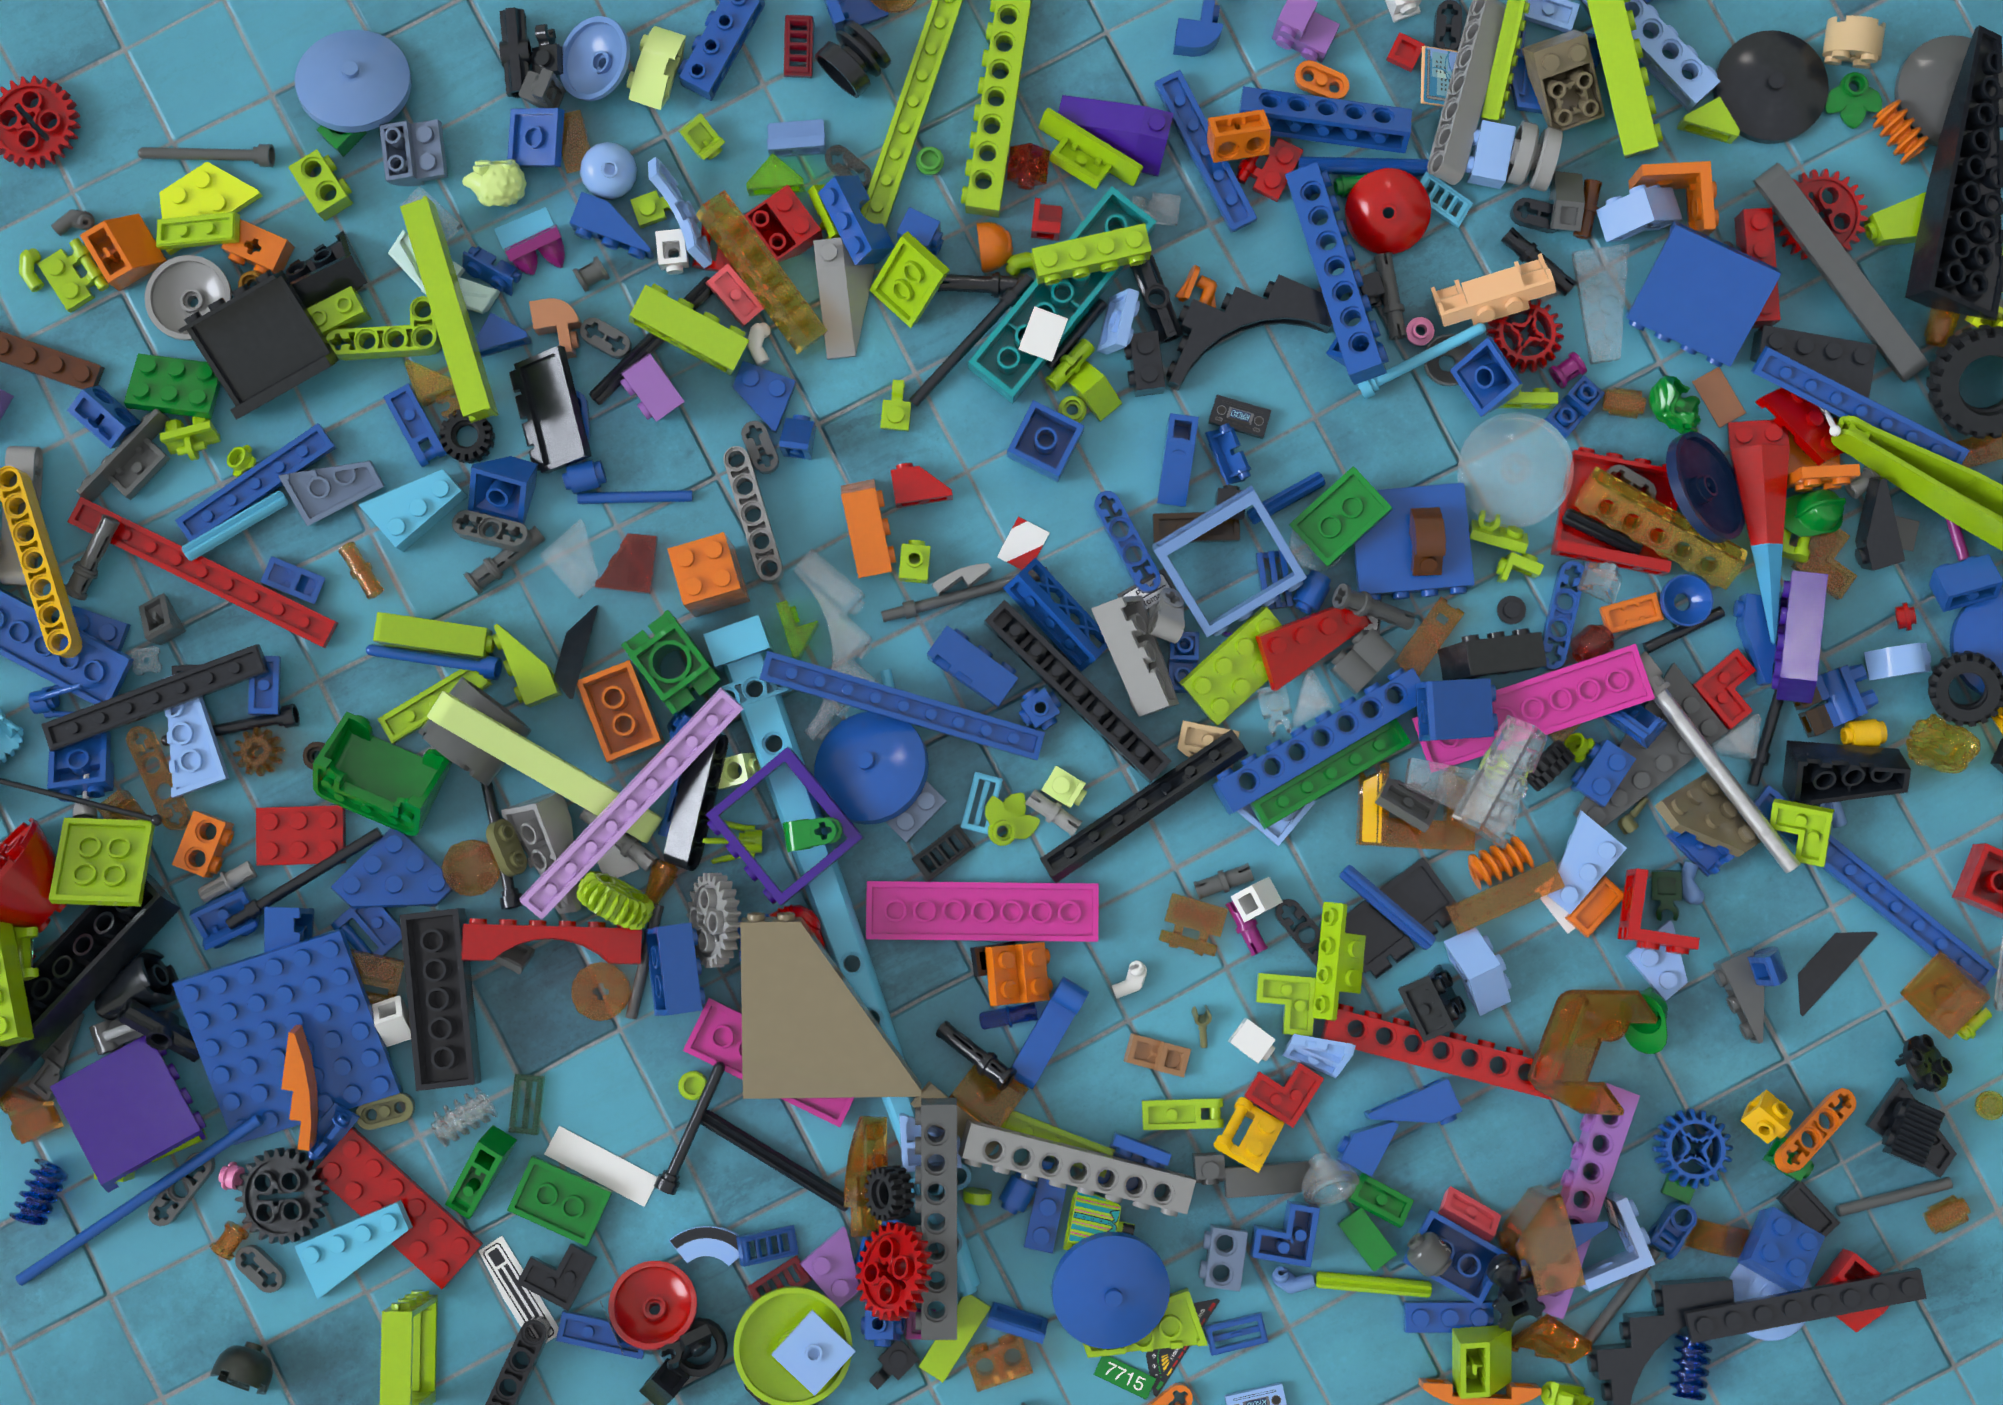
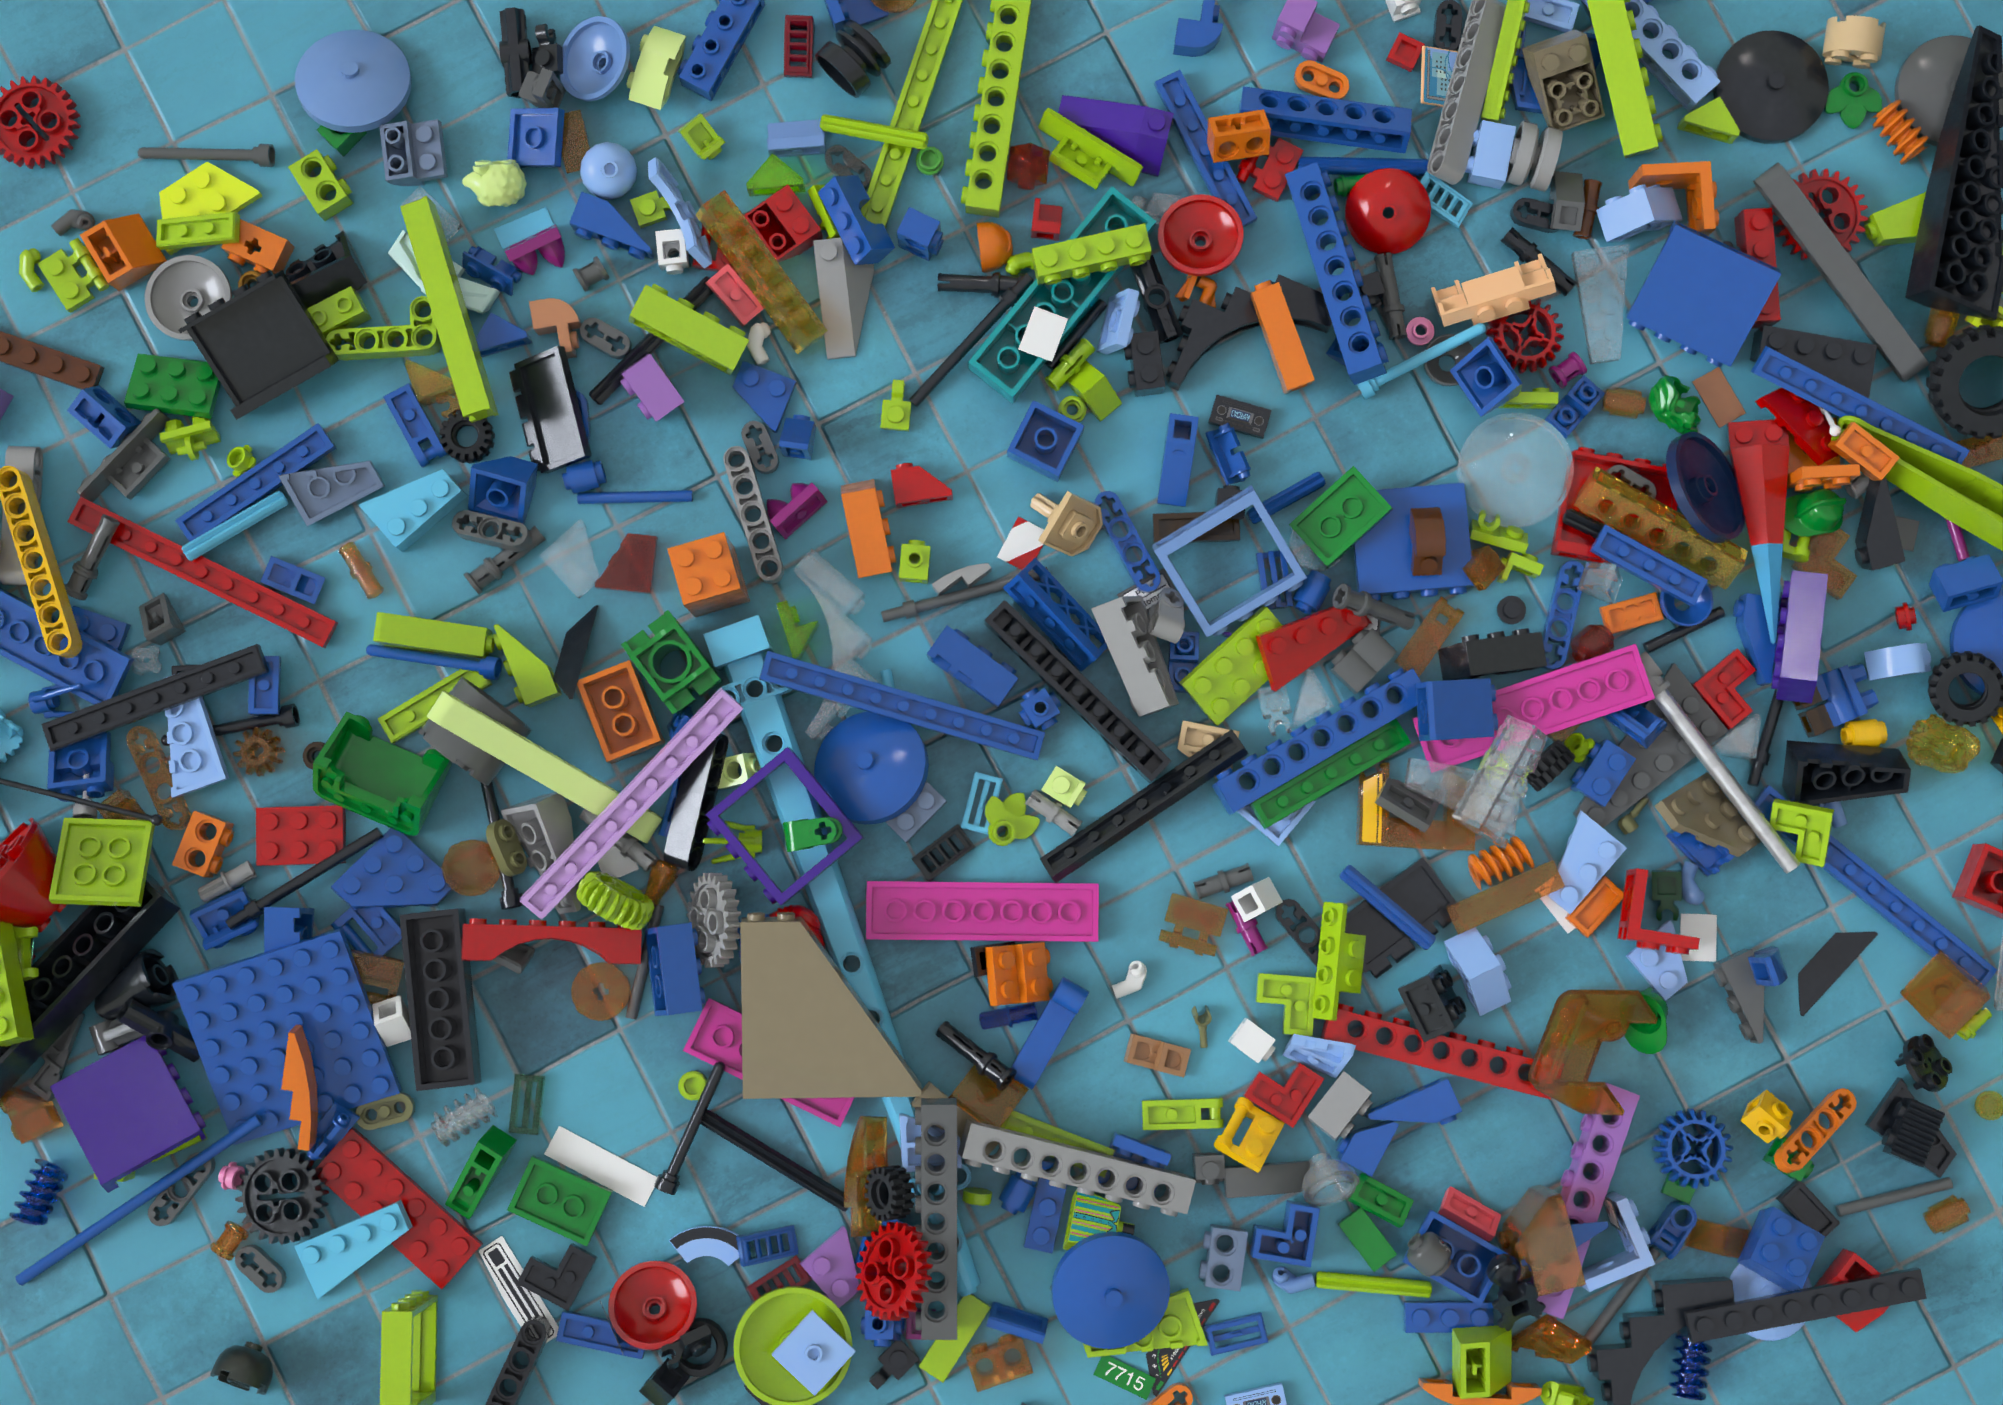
lime plate [869,231,950,328] -> none
none -> magenta tile [767,482,828,540]
none -> lime axle [820,114,929,150]
none -> tan piece [1030,491,1103,557]
none -> red dish [1158,194,1244,276]
none -> orange slope [1250,280,1315,394]
none -> light grey brick [1308,1071,1373,1142]
none -> clear orange bracket [1462,545,1506,591]
none -> blue plate [1590,524,1708,607]
none -> white sticker [1680,913,1717,962]
none -> orange panel [1827,422,1900,481]

